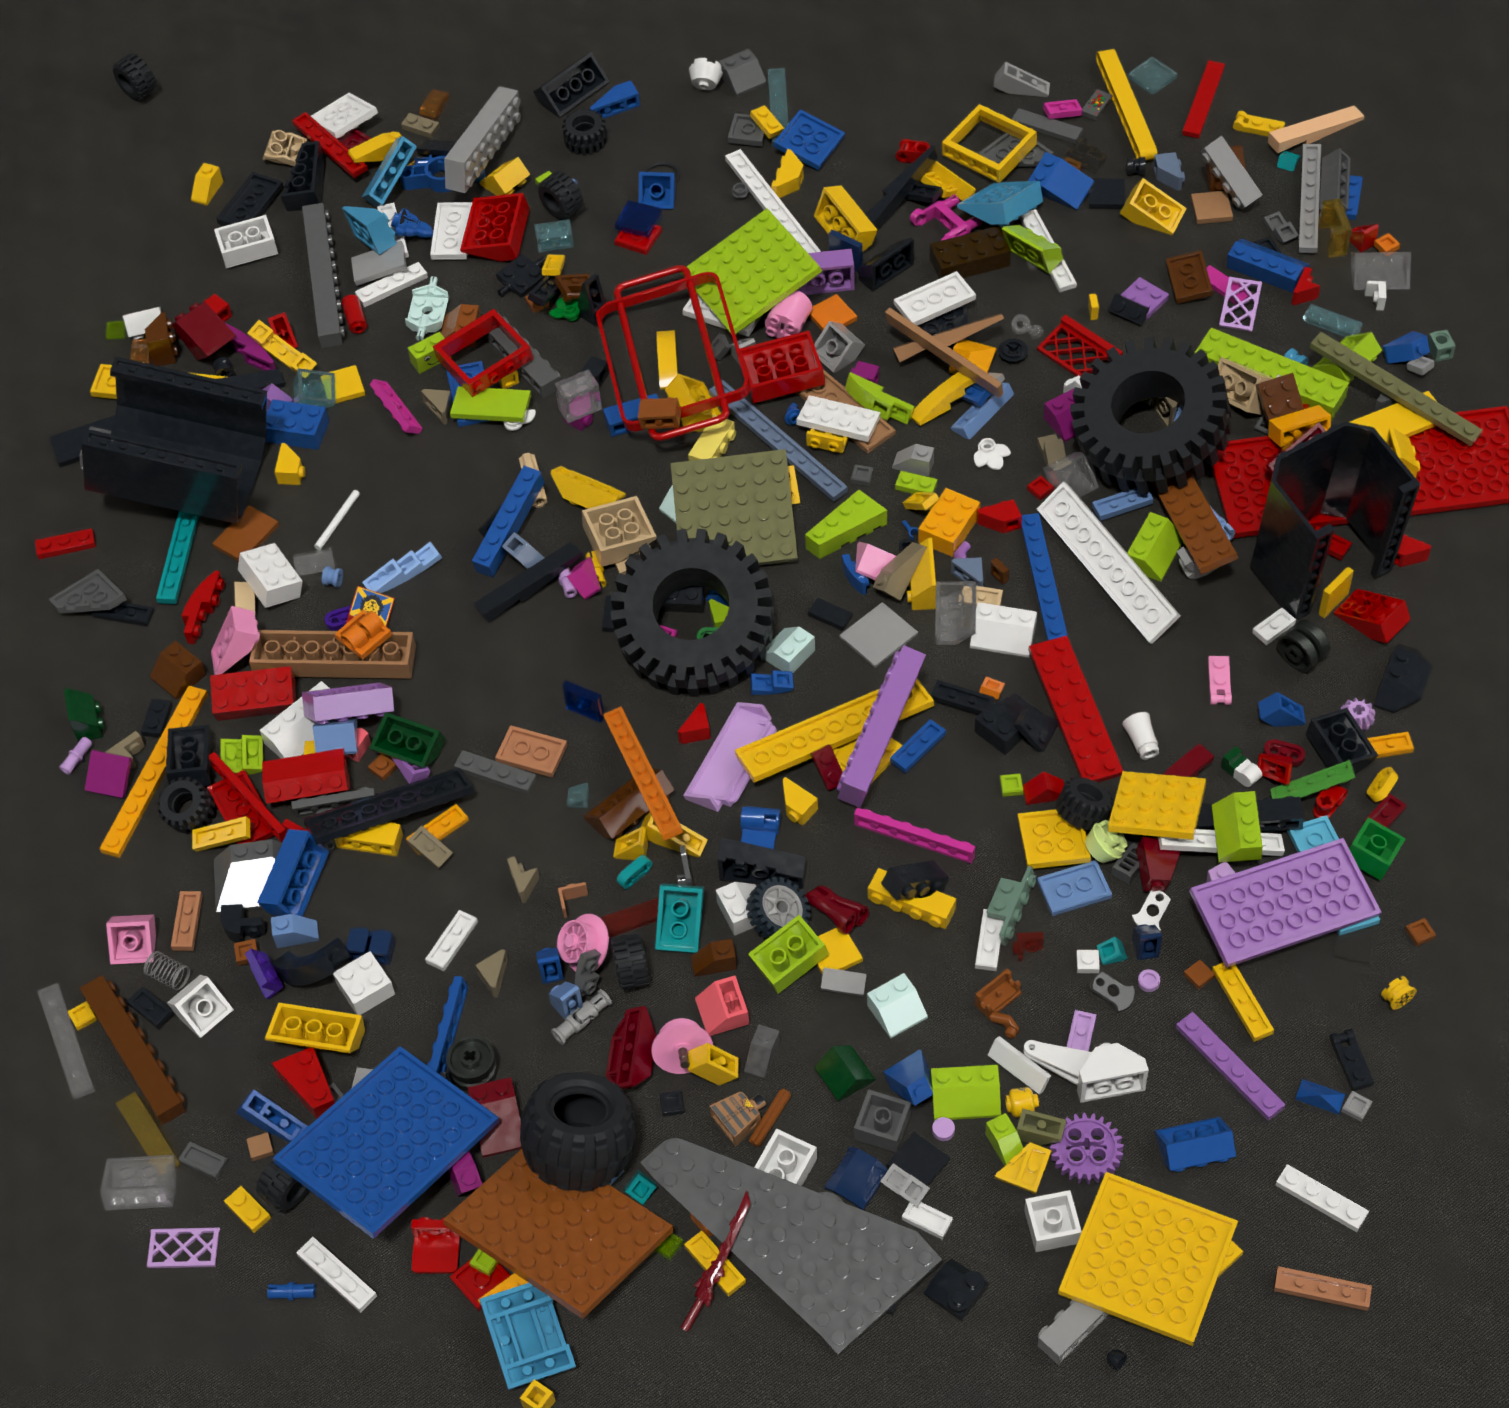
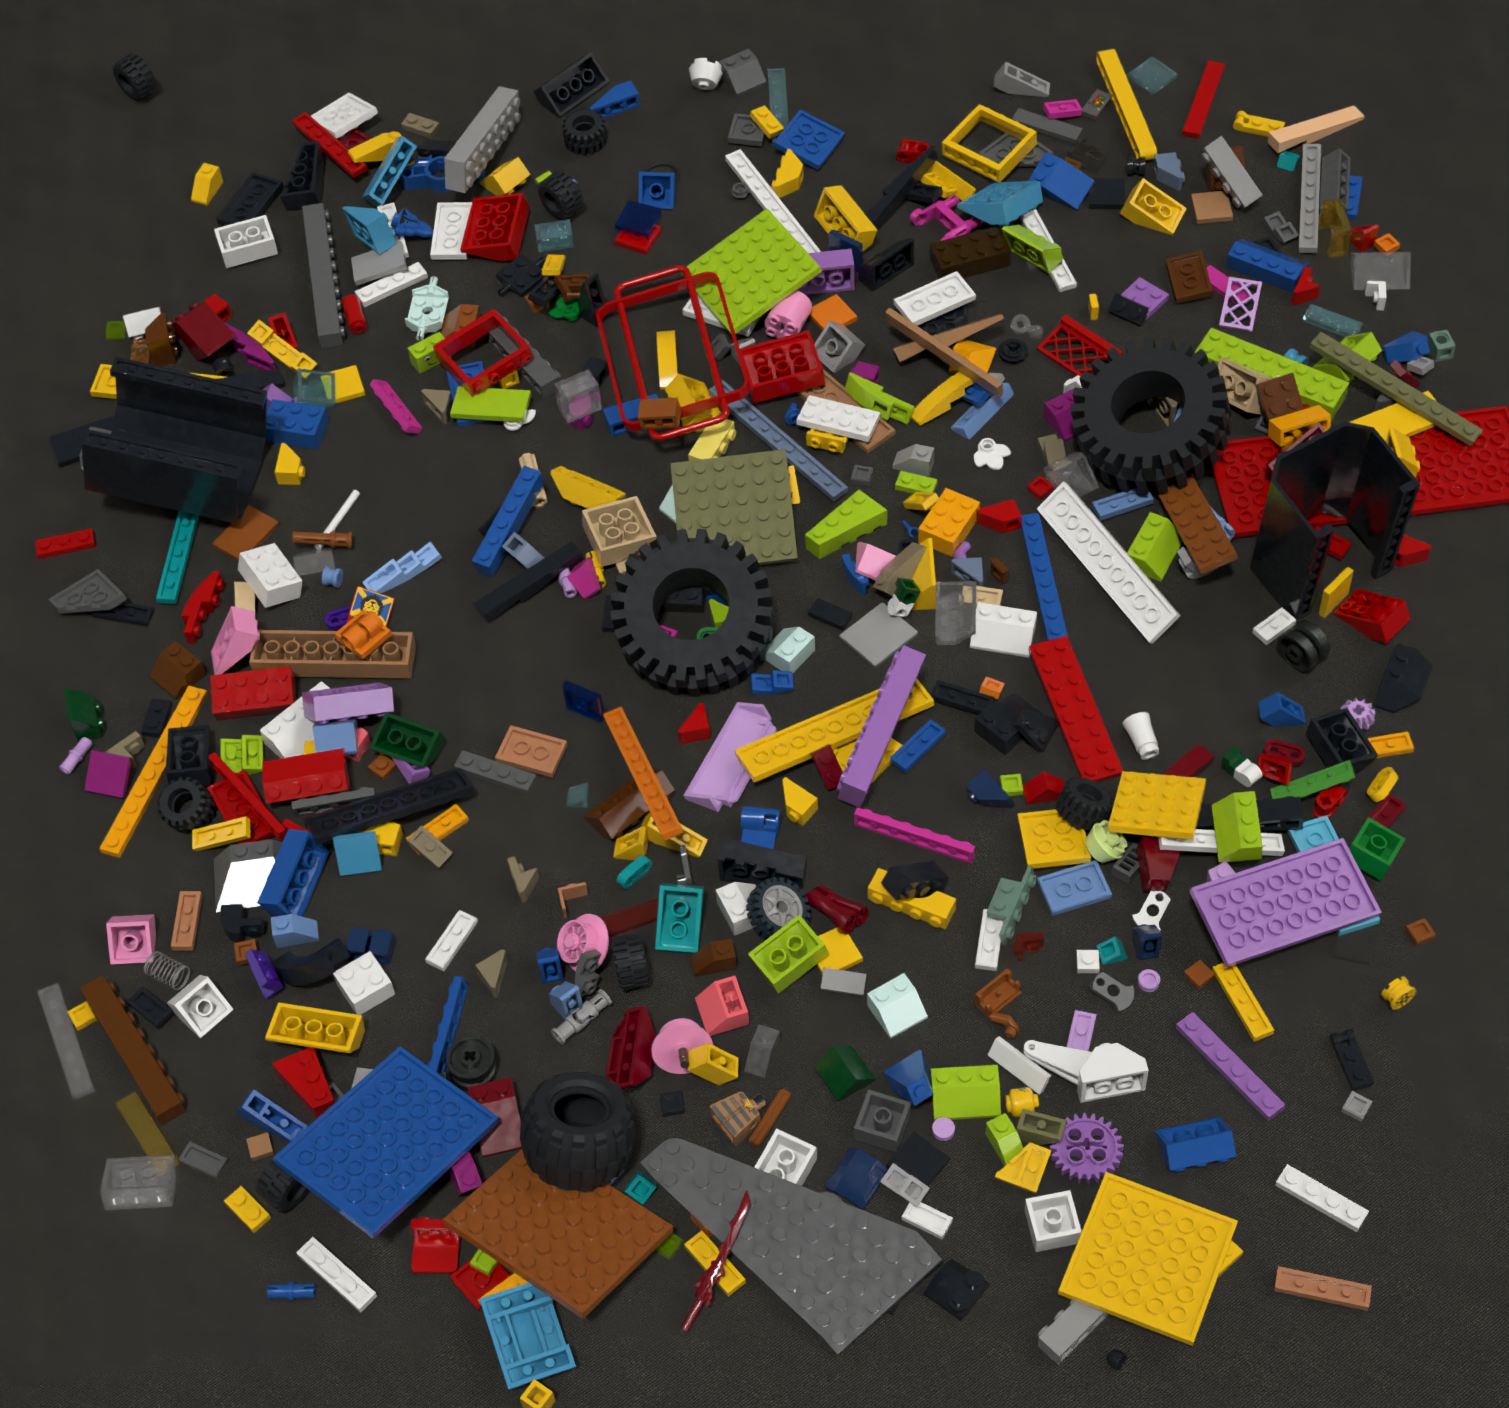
lavender window [147,1227,220,1268] -> none
tan slope [263,130,307,166] -> none
clear orange slope [419,89,449,117] -> none
bright pink plate [1208,656,1232,705] -> none
blue slope [1295,1079,1345,1115] -> none
none -> dark orange pin [293,531,352,549]
none -> dark azure tile [333,831,382,876]
none -> leg [887,578,921,617]
none -> dark blue slope [966,769,1015,807]
none -> dark red plate [1390,359,1421,388]

